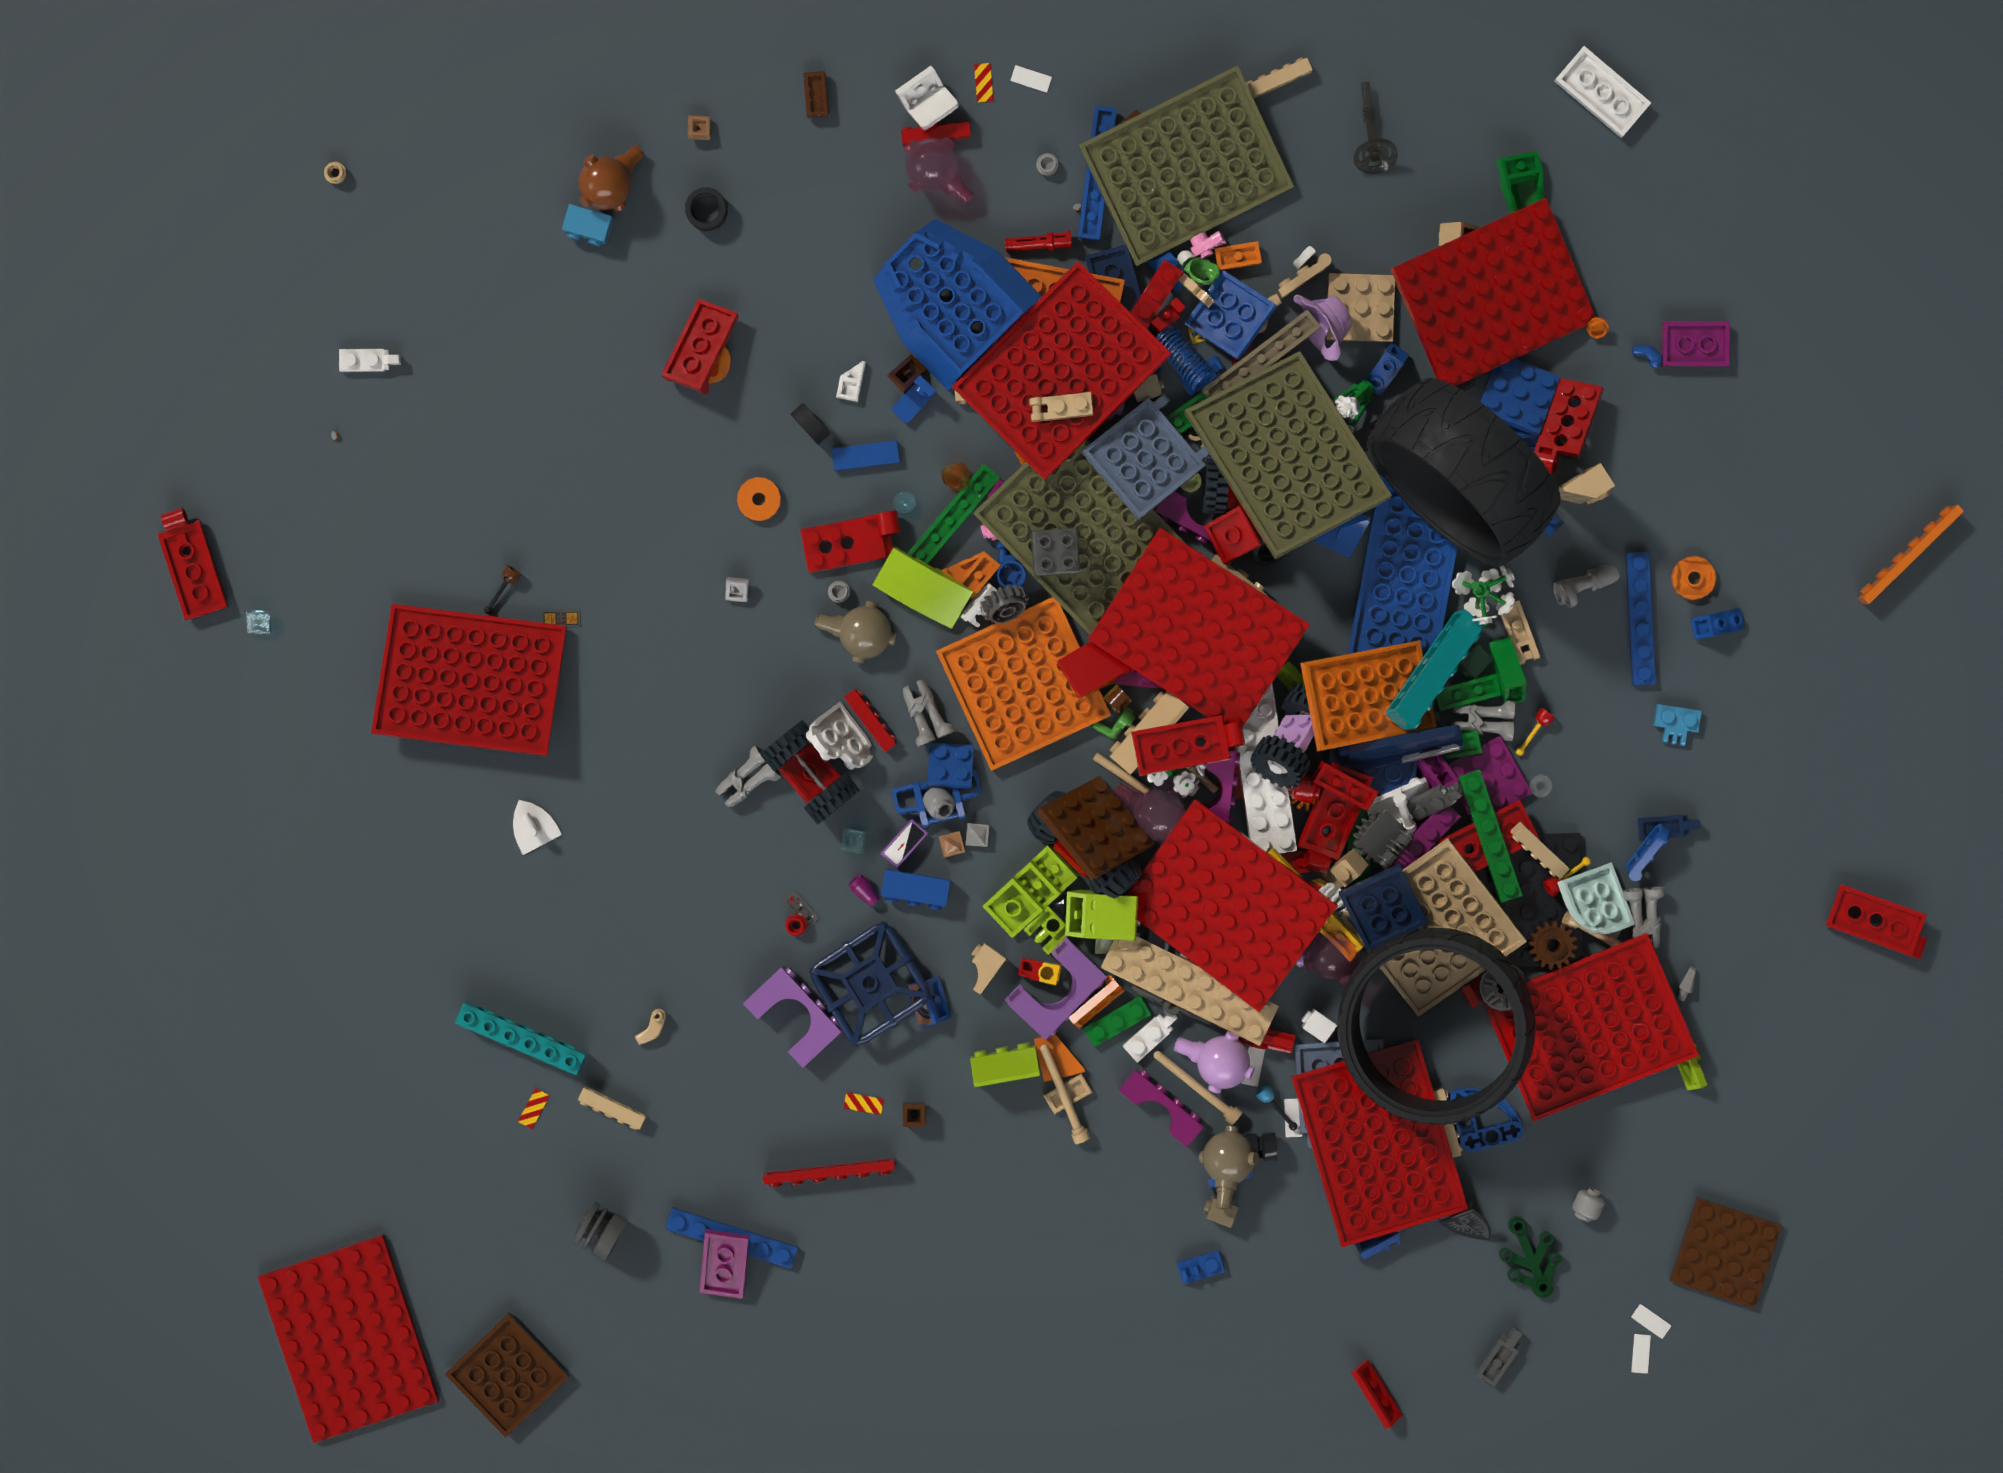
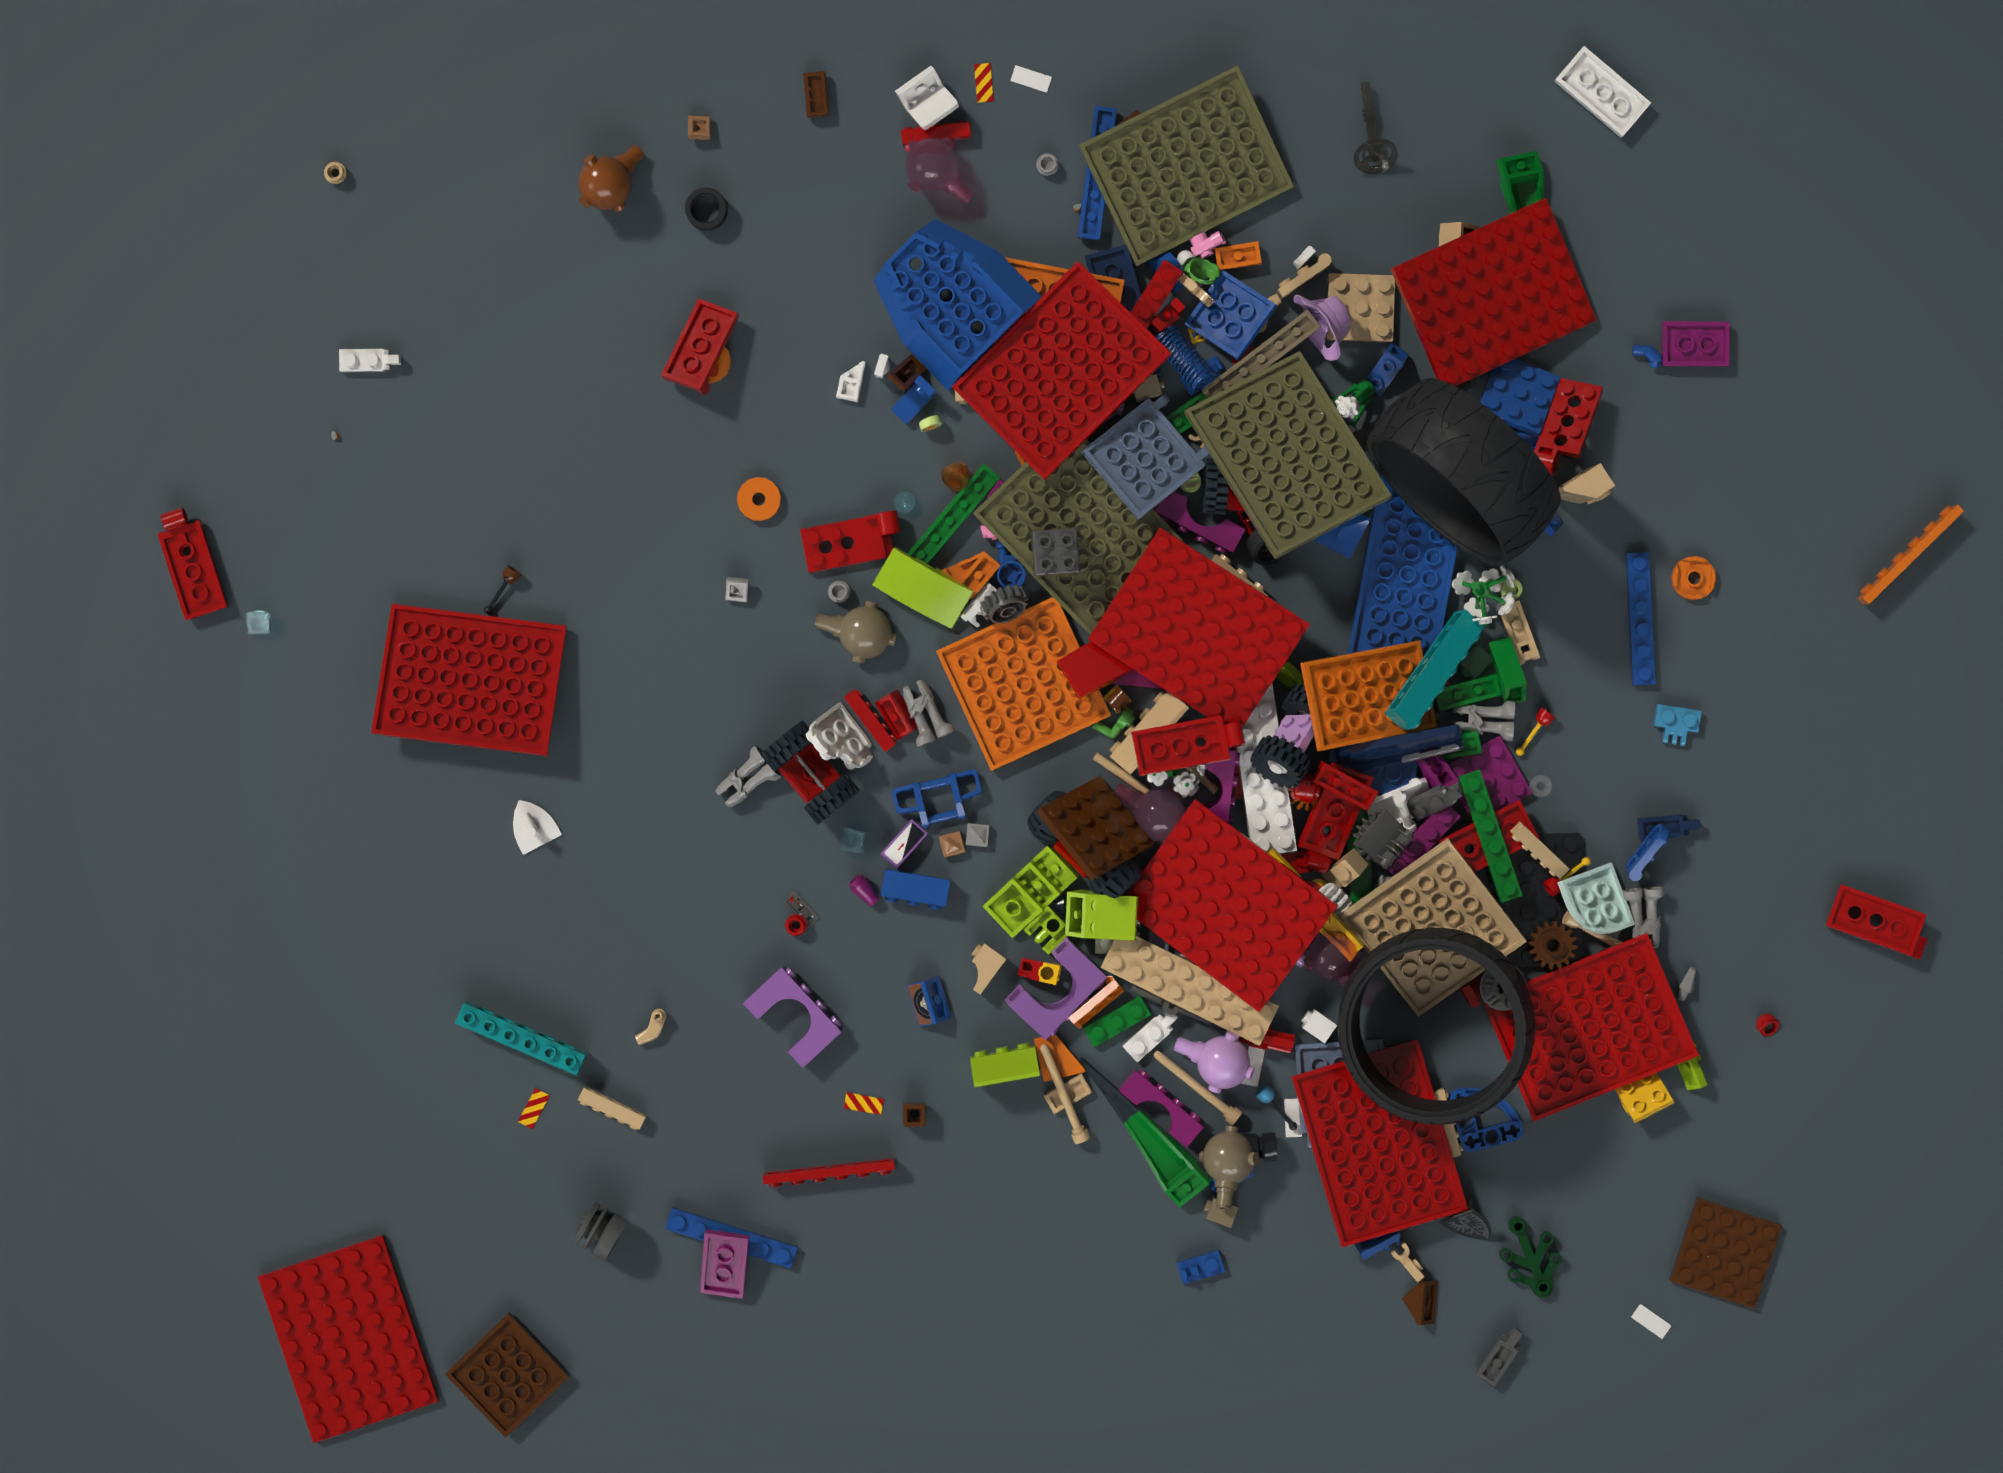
sticker [542,610,580,627] -> none
dark azure brick [562,204,614,246] -> none
black tyre [790,403,830,445] -> none
dark blue plate [809,921,932,1047] -> none
blue tile [831,440,900,471] -> none
light grey head [923,787,955,819] -> none
blue plate [927,743,974,789] -> none
red pin [1005,230,1072,252] -> none
tan plate [1029,392,1094,422] -> none
red tile [1204,505,1263,565] -> none
tan piece [1246,57,1312,99] -> none
dark blue plate [1339,864,1429,951] -> none
red plate [1351,1360,1403,1429] -> none
light grey piece [1553,564,1620,608] -> none
light grey head [1572,1187,1605,1222] -> none
orange plate [1586,317,1609,339] -> none
white sticker [1631,1334,1651,1374] -> none
blue bracket [1690,608,1745,640] -> none
none -> white tile [874,354,891,379]
none -> red slope [875,690,918,740]
none -> yellowish green tile [919,415,942,432]
none -> green plate [1080,1057,1212,1208]
none -> tan plate [1390,1241,1424,1282]
none -> reddish brown slope [1402,1279,1438,1325]
none -> yellowish green tile [1500,579,1522,599]
none -> yellow plate [1615,1073,1674,1124]
none -> red piece [1756,1014,1780,1037]

